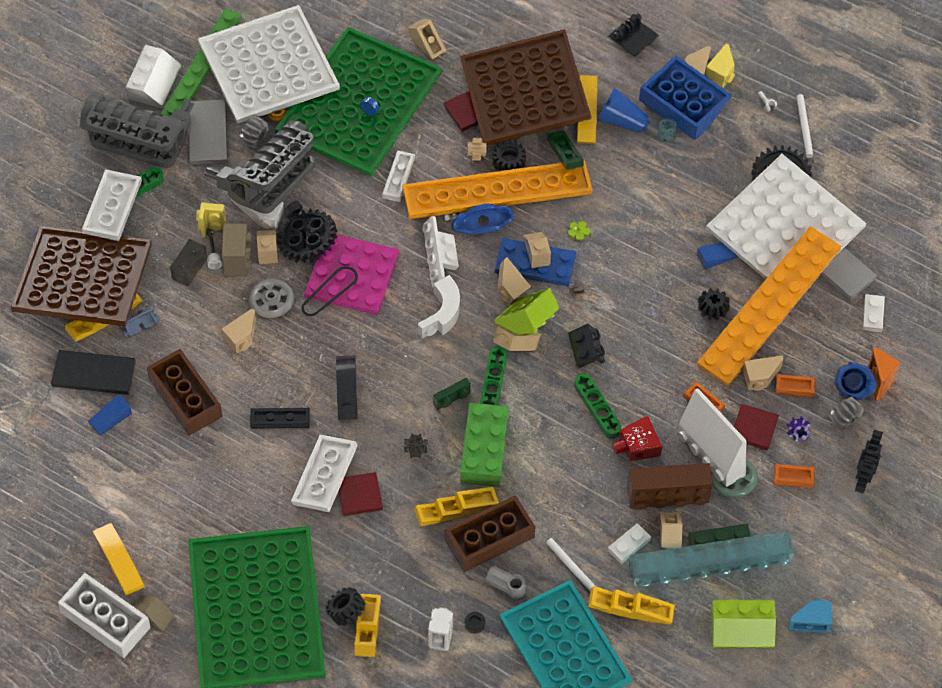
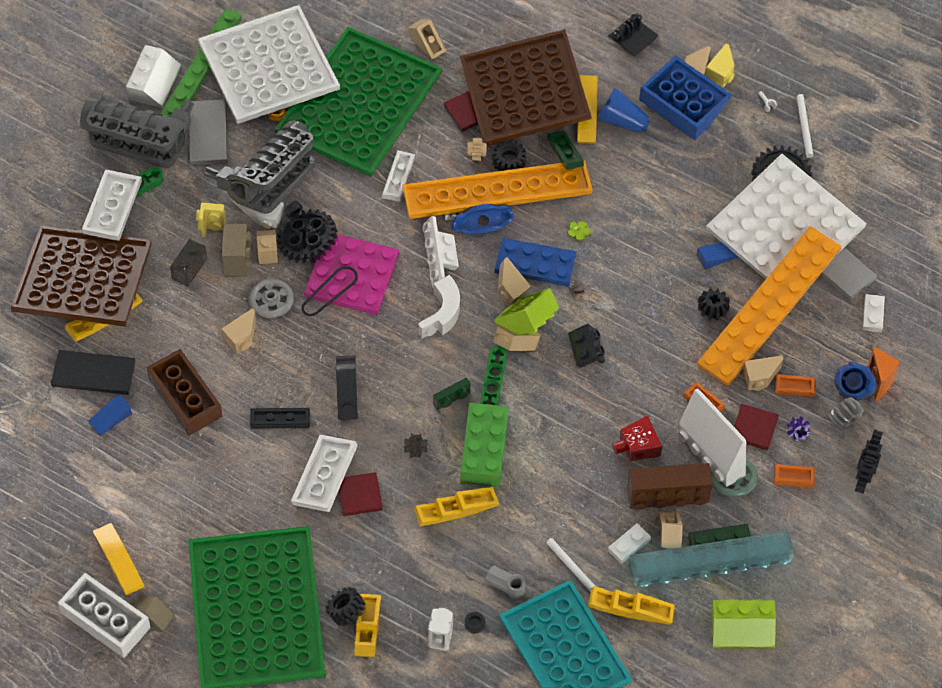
sand blue hinge [119,307,160,338] -> none
white hinge [206,229,223,269] -> none
light grey gear [240,116,268,149] -> none
blue tile [360,97,379,116] -> none
reddish brown brick [445,495,536,572] -> none
tan slope [523,232,551,268] -> none
green beam [574,373,621,439] -> none
clear light blue wheel [657,118,677,142] -> none
dark azure slope [788,599,832,633] -> none

